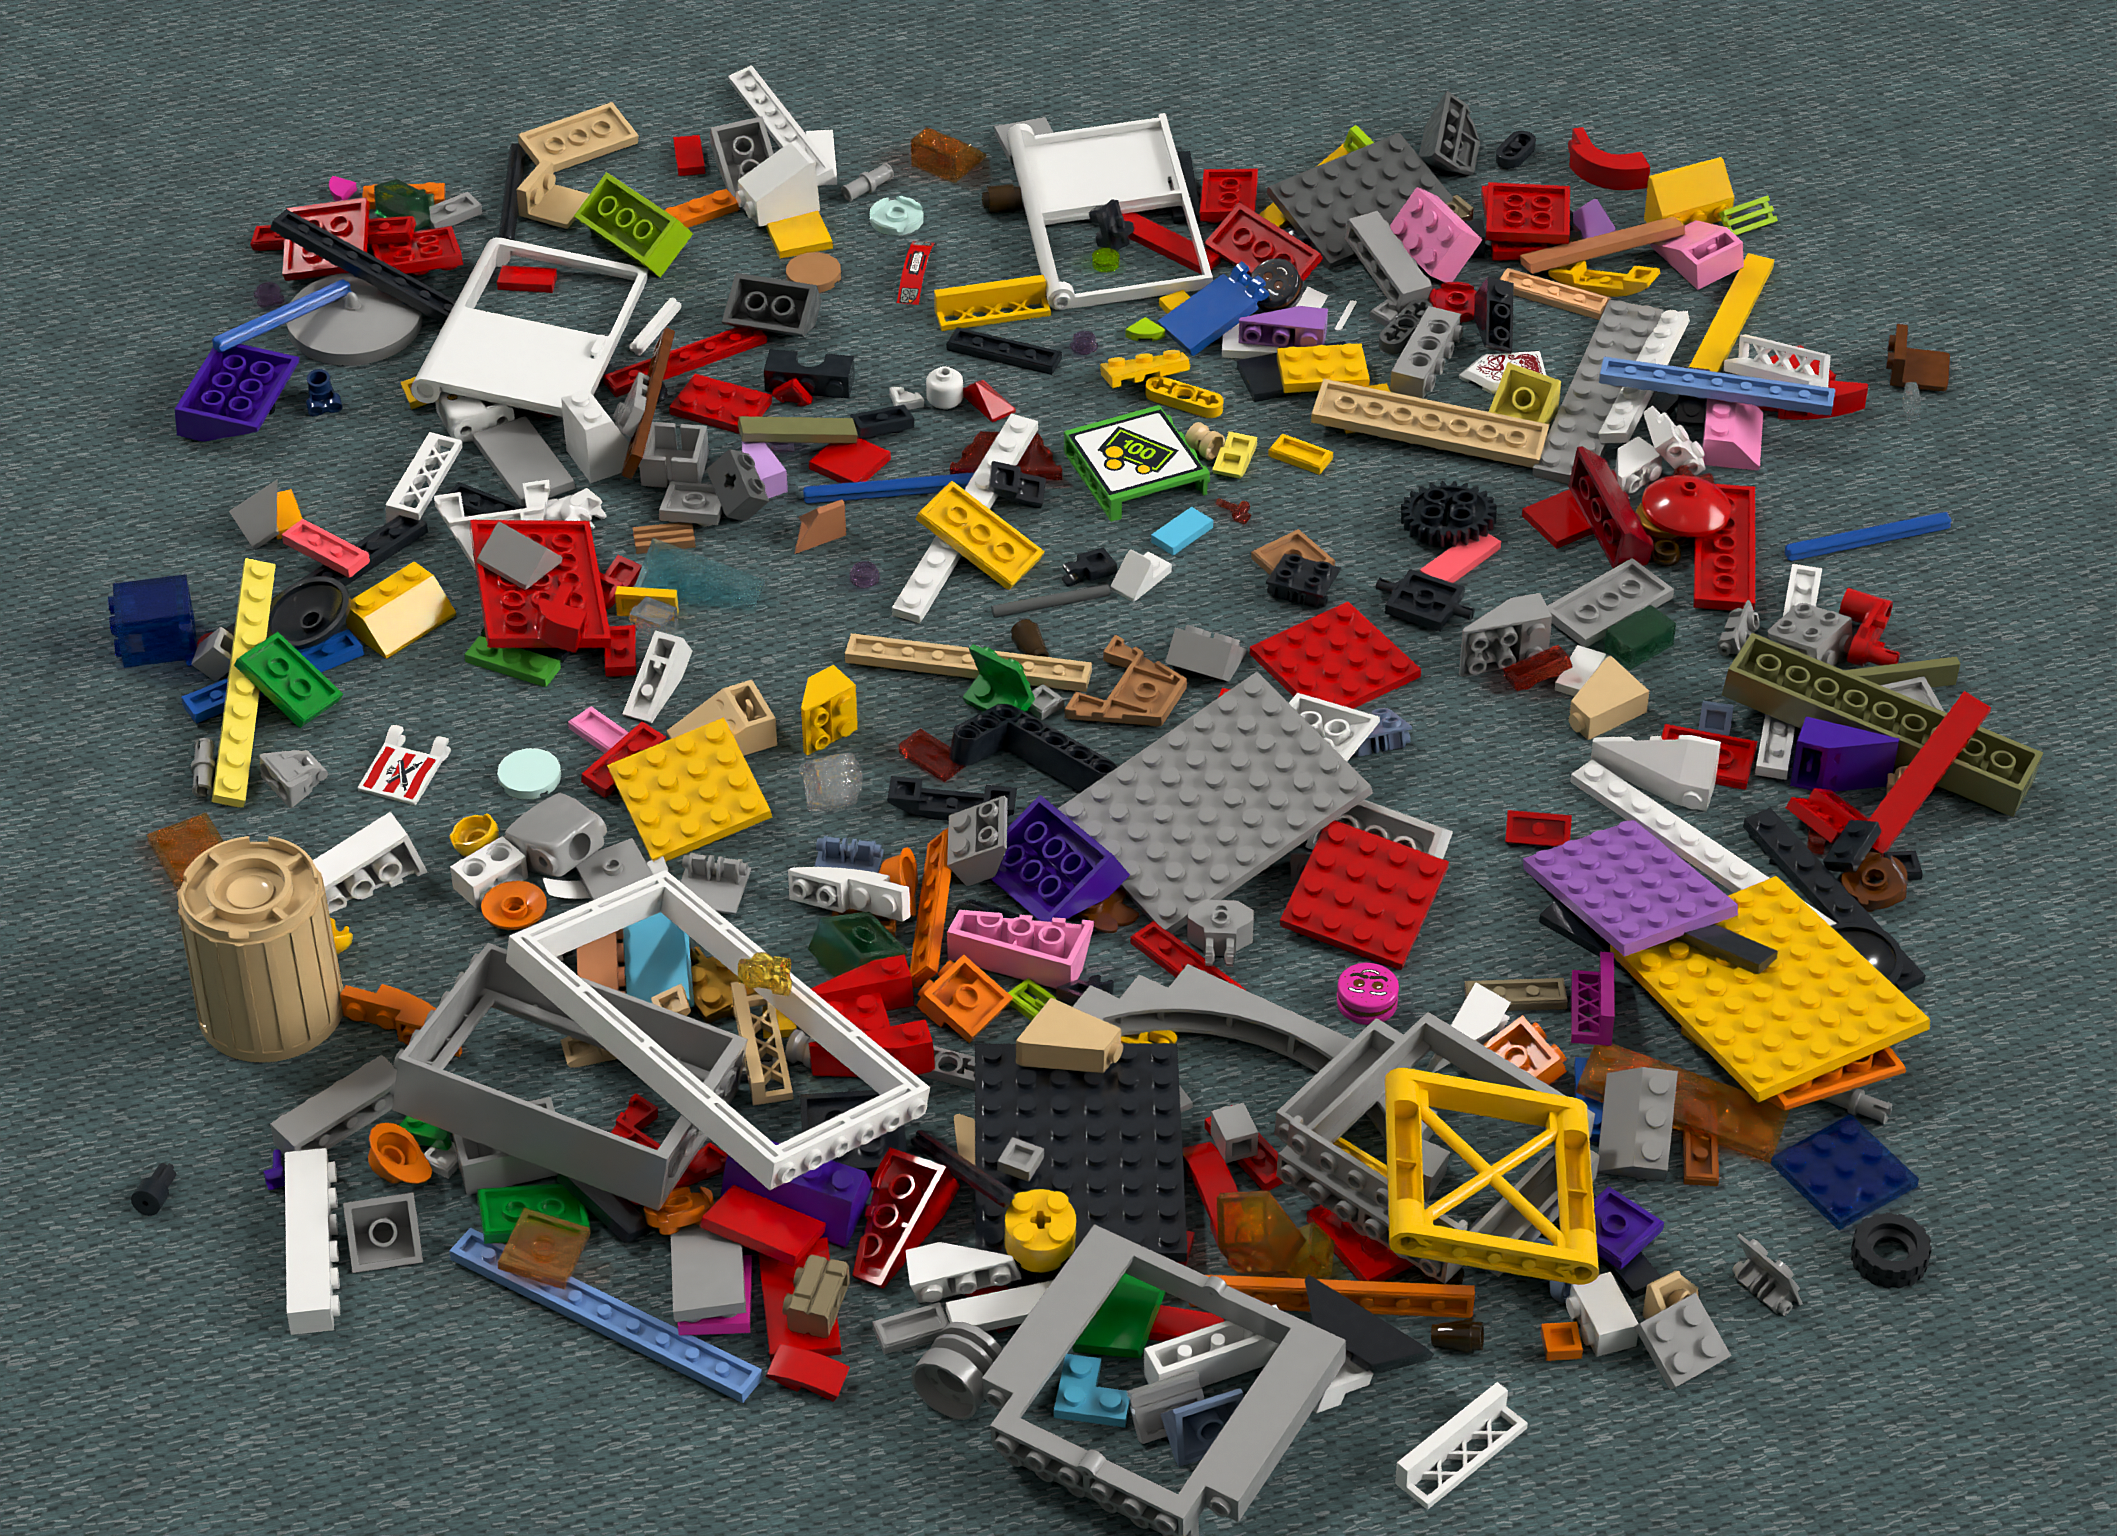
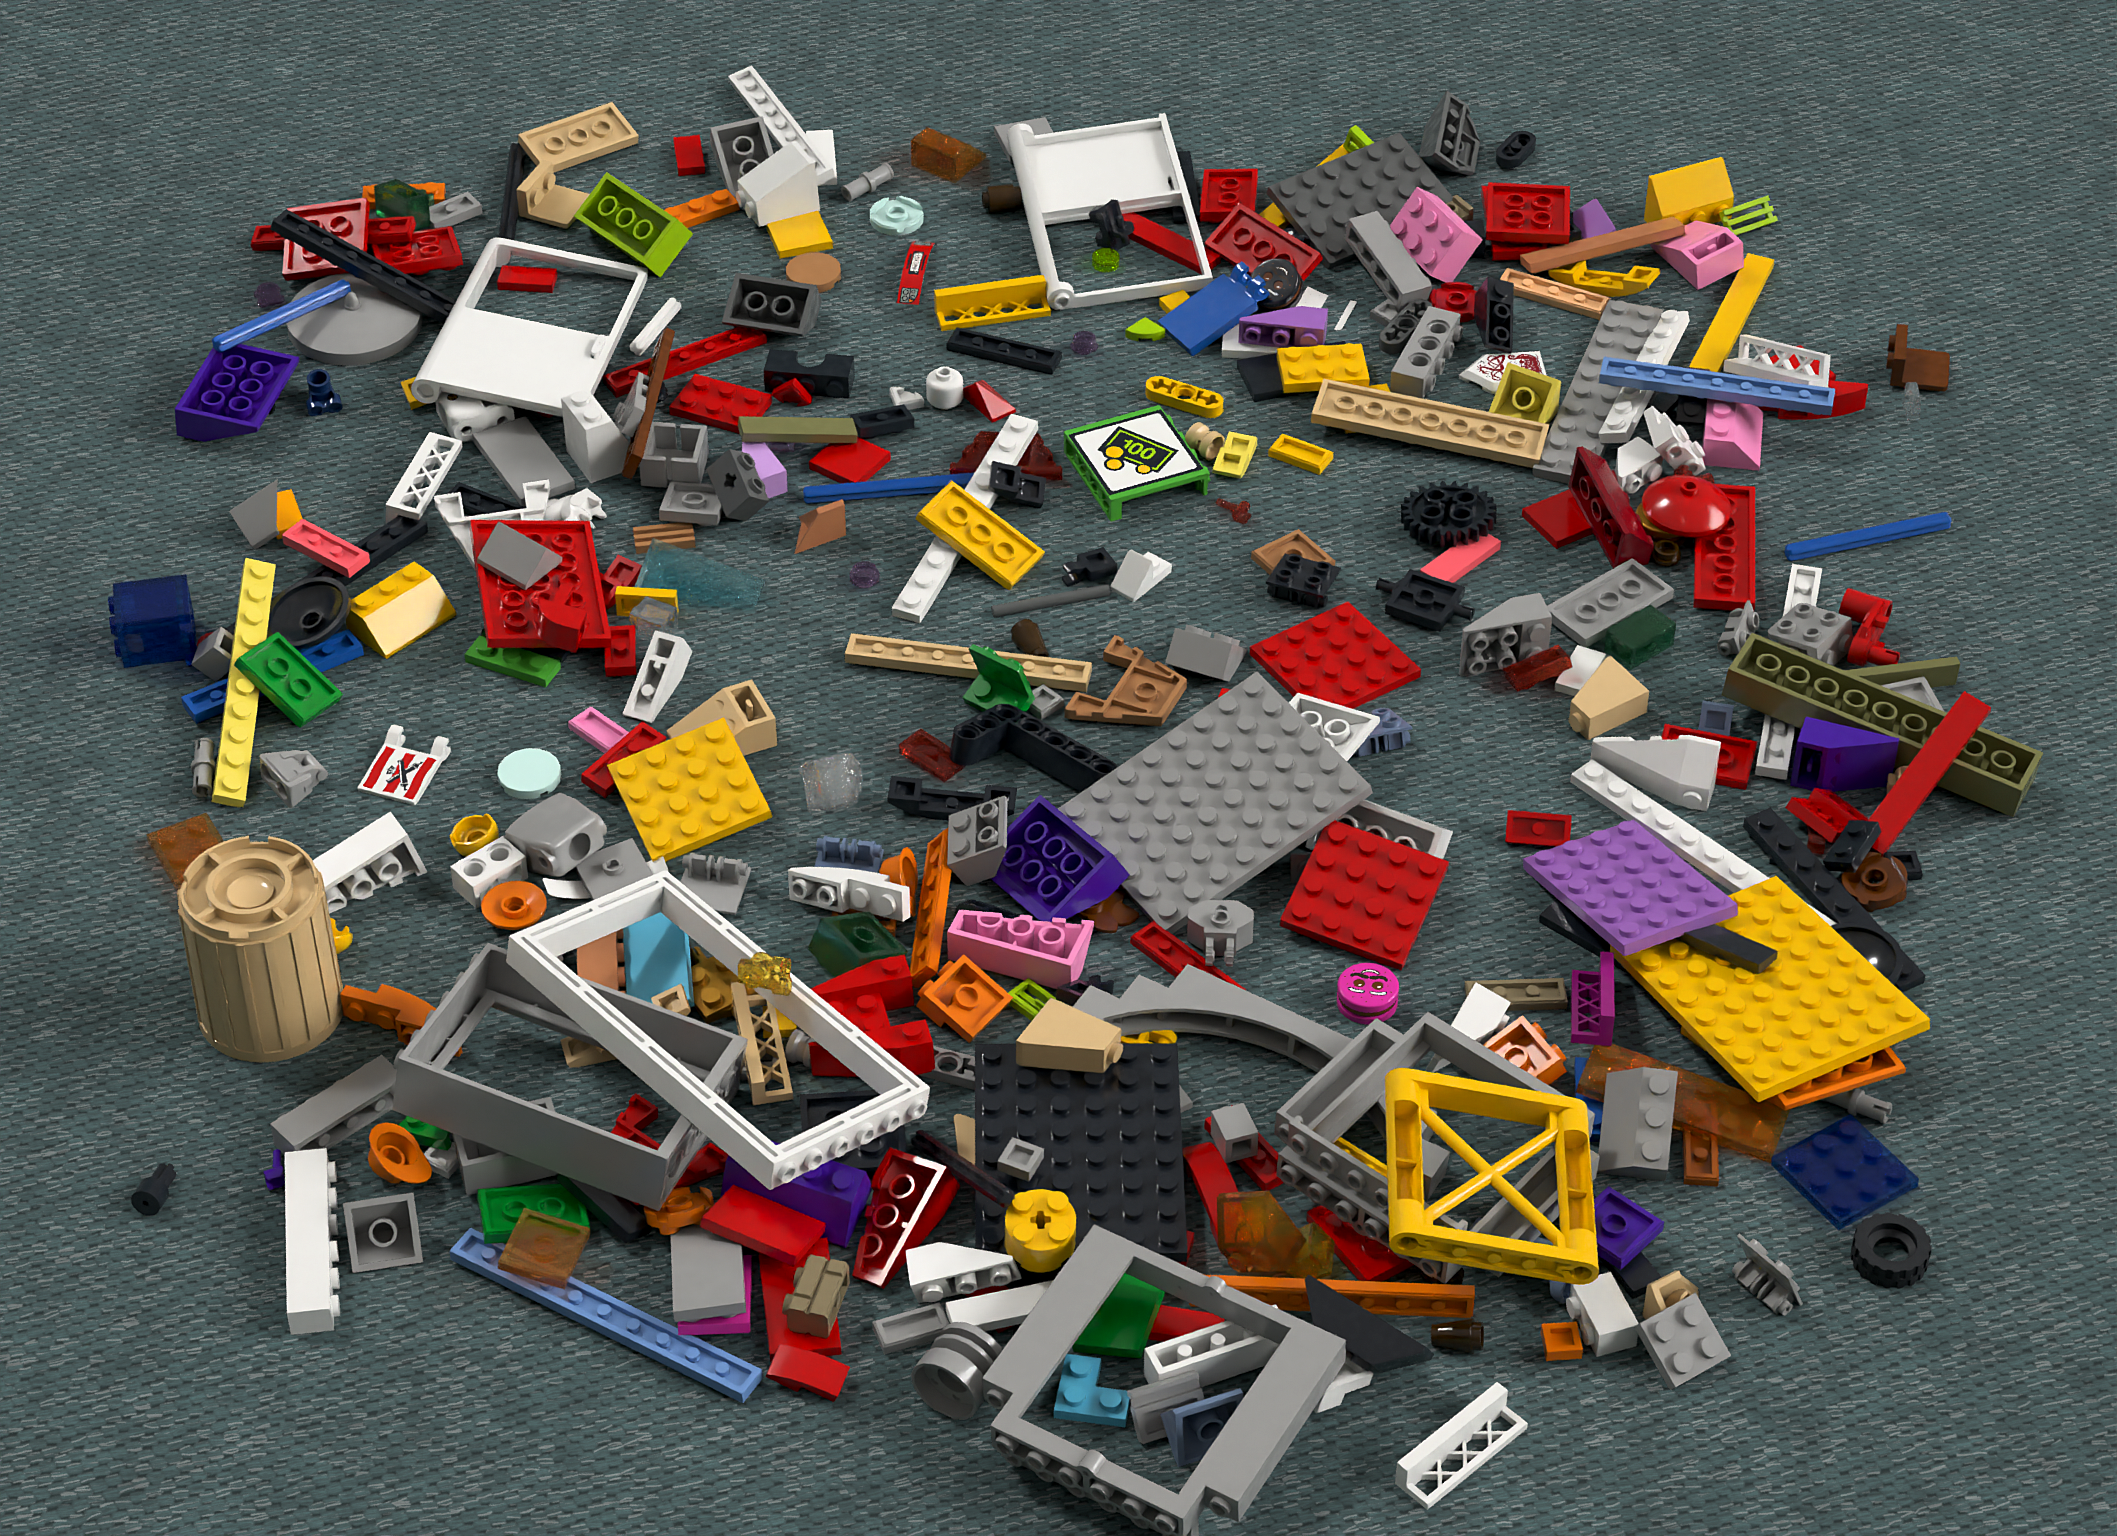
dark pink tile [329,176,357,201] -> none
yellow slope [801,665,858,755] -> none
yellow wing [1100,350,1190,388] -> none
medium azure tile [1151,507,1213,556] -> none
red arch [1568,127,1650,190] -> none

